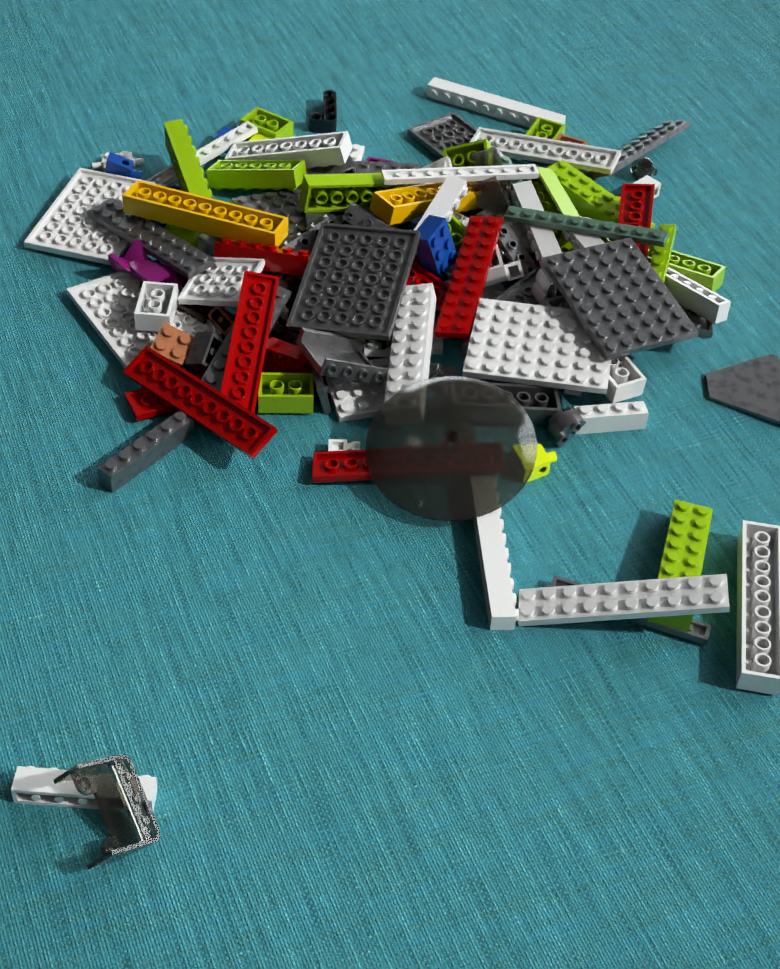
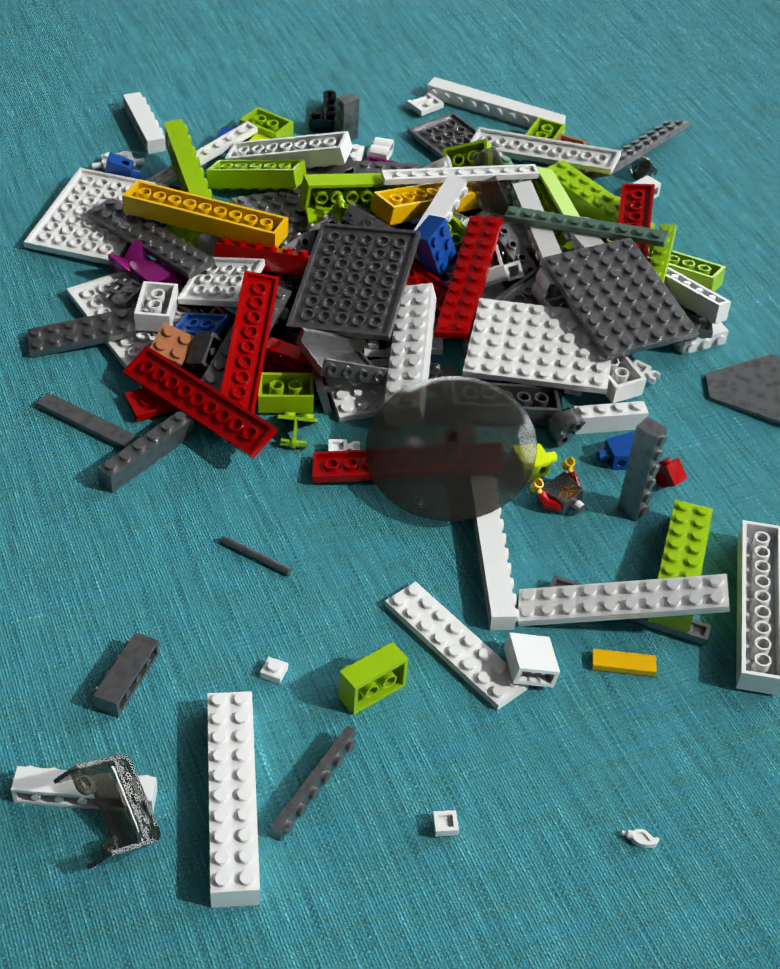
none -> flat silver plate [27,308,136,358]
none -> flat silver tile [37,393,137,449]
none -> flat silver brick [92,632,160,717]
none -> flat silver plate [102,277,143,308]
none -> white brick [123,92,166,154]
none -> blue tile [174,313,232,337]
none -> white brick [207,691,260,908]
none -> flat silver bar [221,535,292,575]
none -> white plate [260,657,288,684]
none -> flat silver plate [272,726,356,841]
none -> lime plate [277,411,318,449]
none -> lime plate [306,194,346,226]
none -> flat silver brick [334,92,360,140]
none -> lime brick [338,642,408,715]
none -> white brick [367,137,394,160]
none -> white plate [385,582,529,711]
none -> white plate [405,93,444,116]
none -> white plate [432,810,459,837]
none -> white brick [504,633,560,688]
none -> torso [529,457,586,515]
none -> yellow tile [592,649,657,677]
none -> blue torso [596,432,634,470]
none -> flat silver brick [617,417,668,521]
none -> white piece [621,829,659,848]
none -> white plate [633,359,661,384]
none -> red slope [655,457,687,488]
none -> white brick [672,322,729,355]

